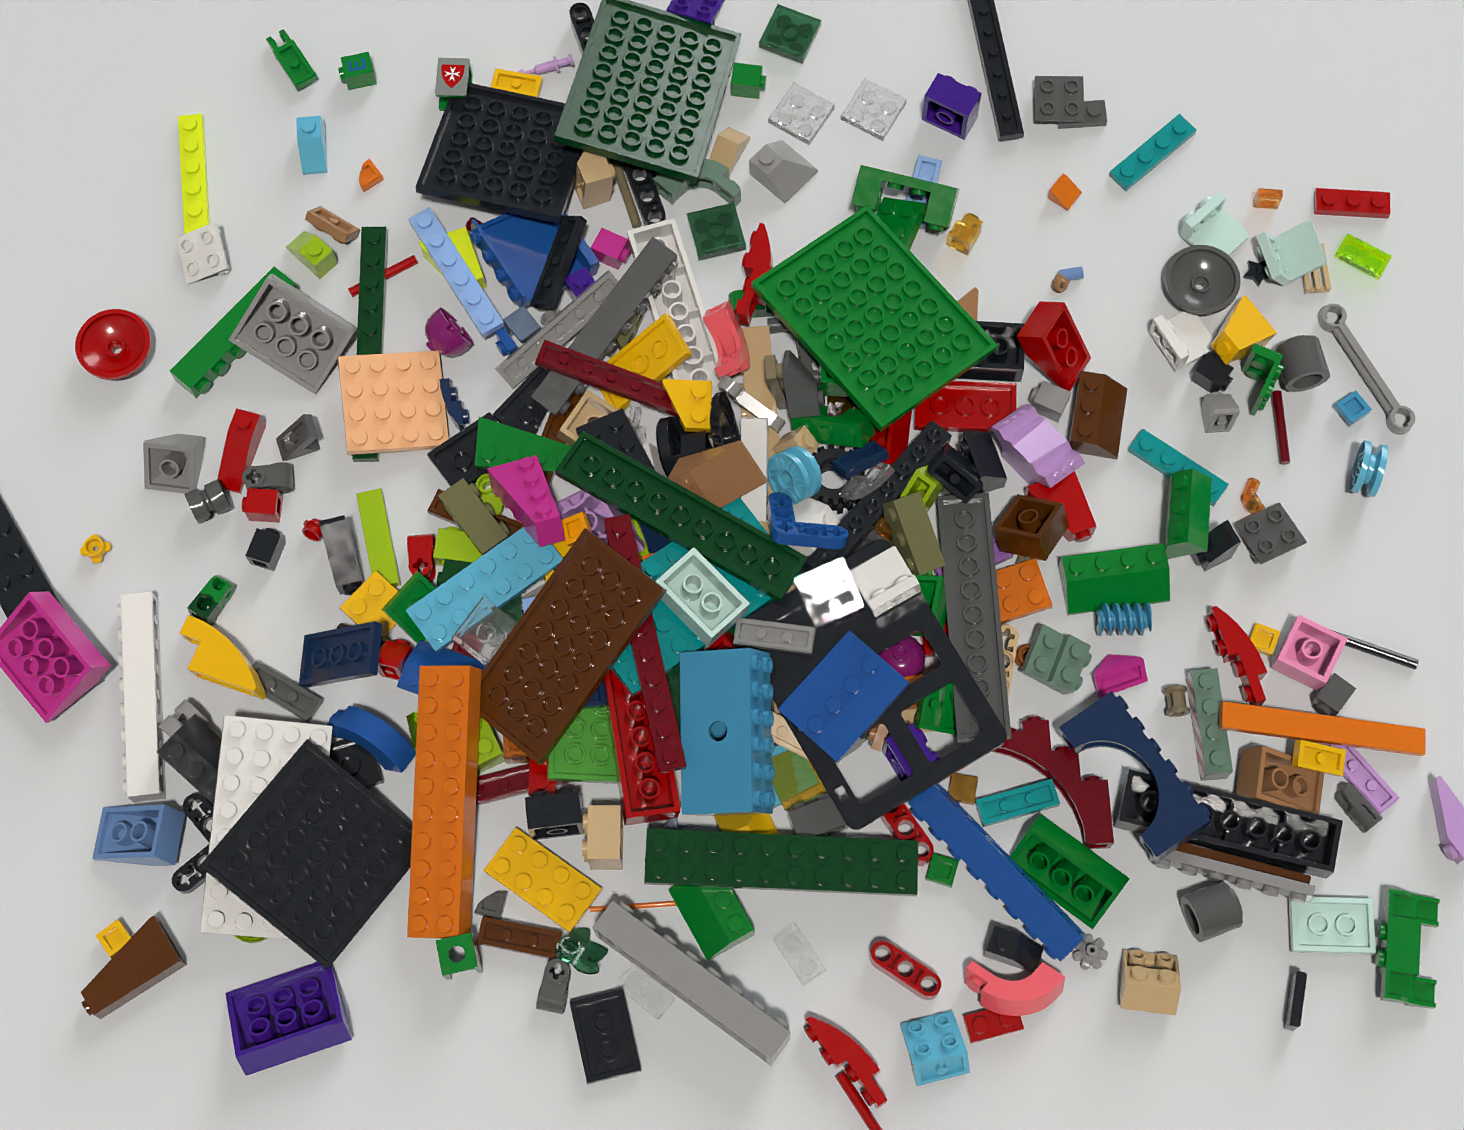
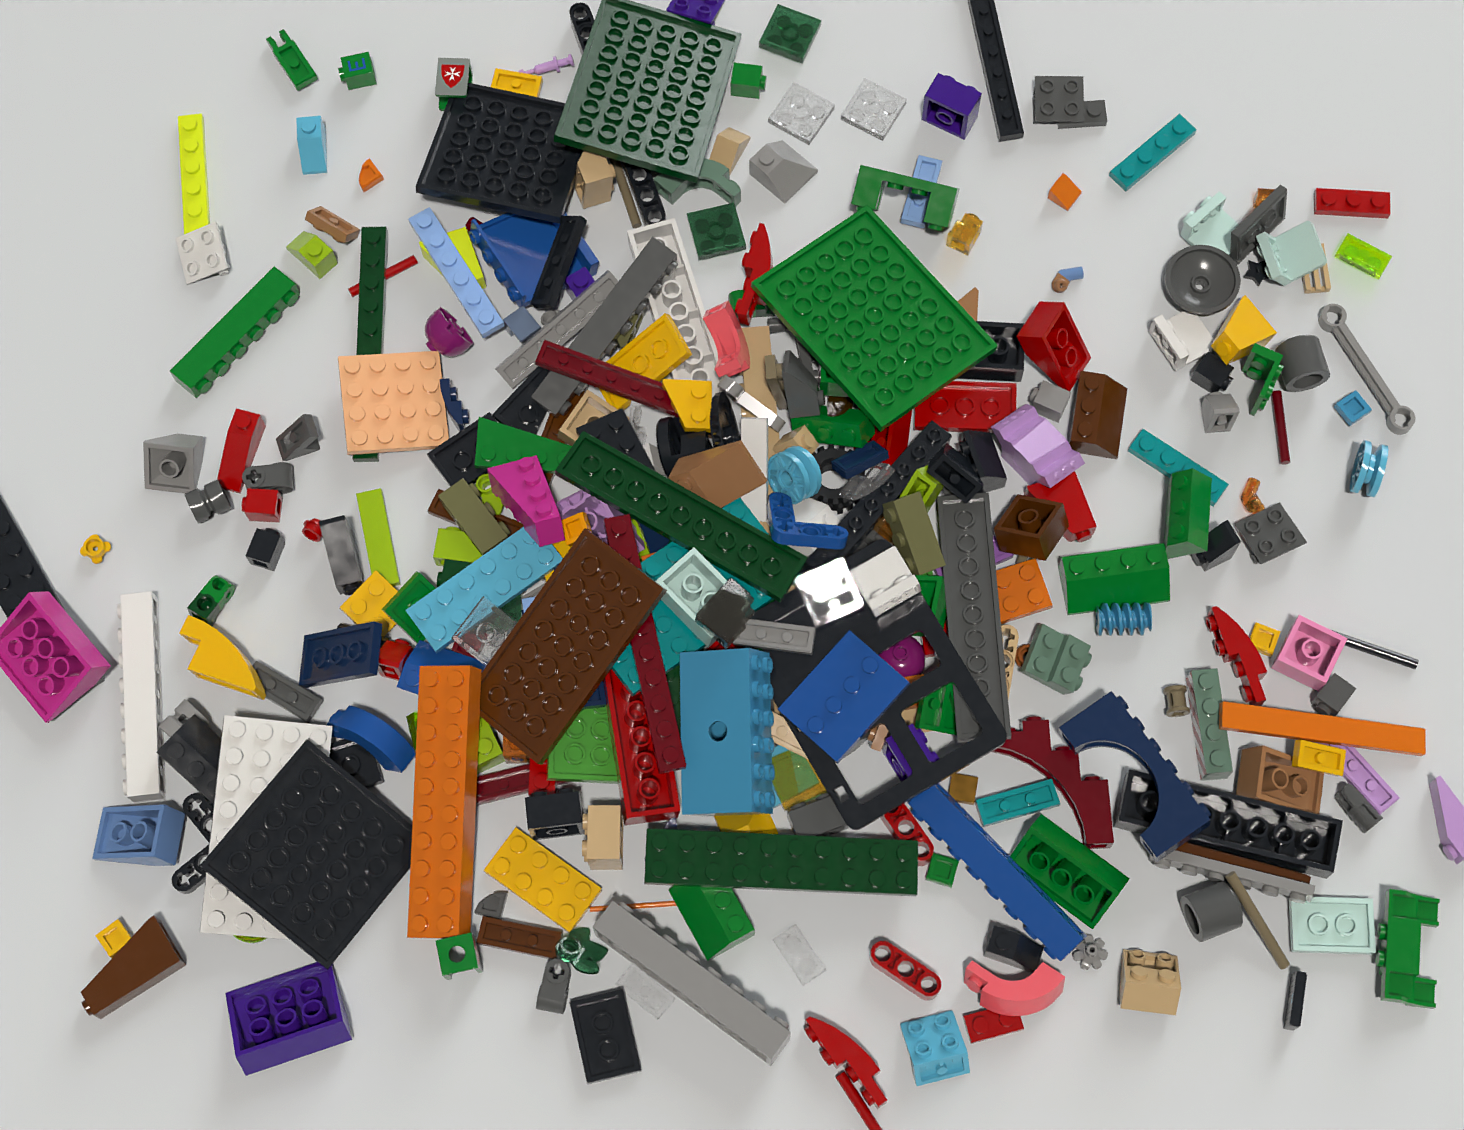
red dish [75,309,151,380] -> none
light grey slope [229,273,357,394] -> none
red piece [407,533,436,583] -> none
blue plate [495,327,518,357] -> none
dark pink brick [590,228,631,270] -> none
green plate [876,197,927,250] -> none
dark pink slope [1093,654,1148,698] -> none
none -> clear smoke piece [695,578,755,649]
none -> dark tan bar [1225,871,1290,969]
none -> dark grey tile [1230,185,1287,265]

